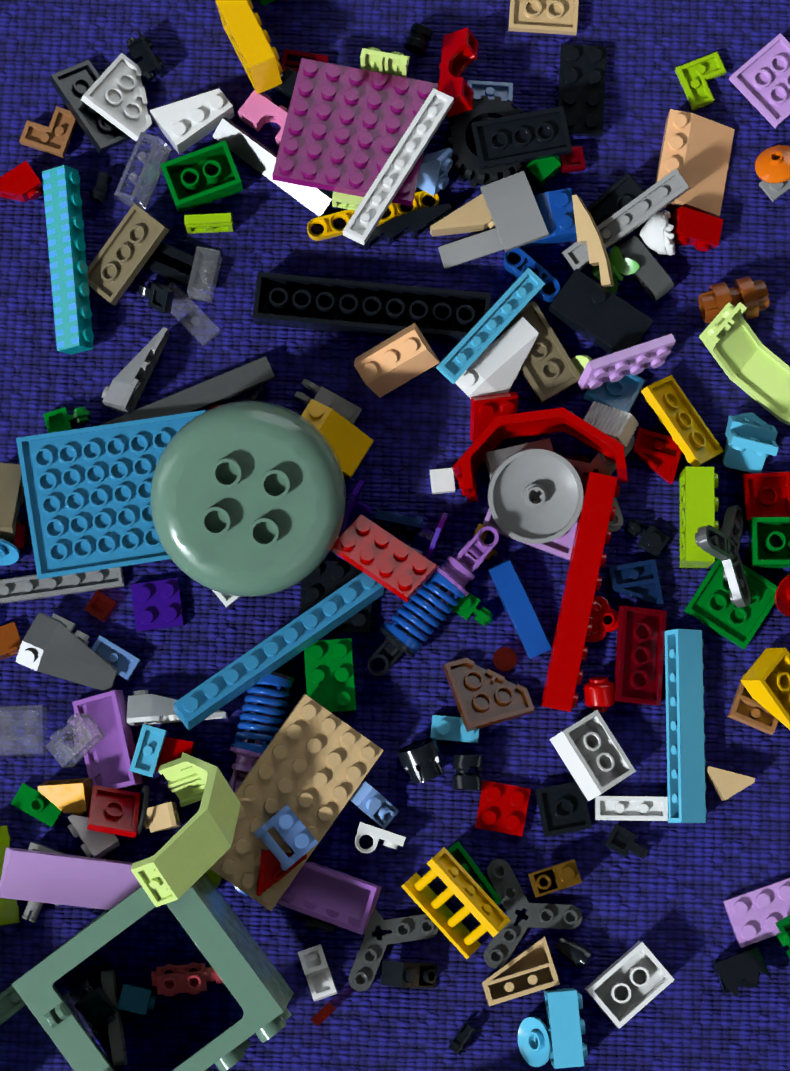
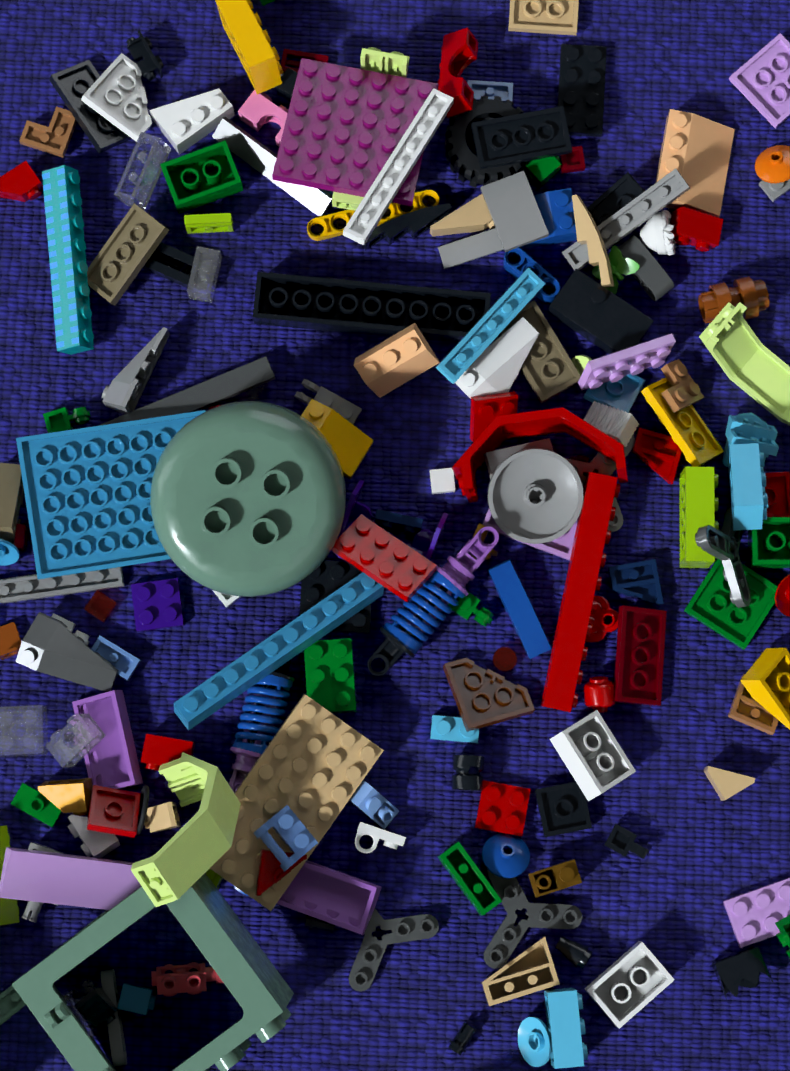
black pin [89,172,113,203] -> none
white wedge [127,690,228,726] -> none
medium azure plate [129,724,167,778] -> none
black plate [138,282,174,314] -> none
clear tile [166,281,221,347] -> none
white slope [298,944,337,1002] -> none
clear red tile [311,1001,336,1027] -> none
black slope [381,960,437,988] -> none
black piece [397,737,443,784] -> none
yellow fence [401,847,511,959] -> none
black wheel [404,24,433,56] -> none
light blue slope [416,148,453,196] -> none
white plate [595,796,668,821] -> none
black plate [624,518,670,558] -> none
medium azure brick [665,629,707,823] -> none
lime tile [675,51,727,111] -> none
none -> blue dish [482,833,530,878]
none -> medium nougat plate [661,359,704,413]
none -> medium azure brick [729,443,768,531]

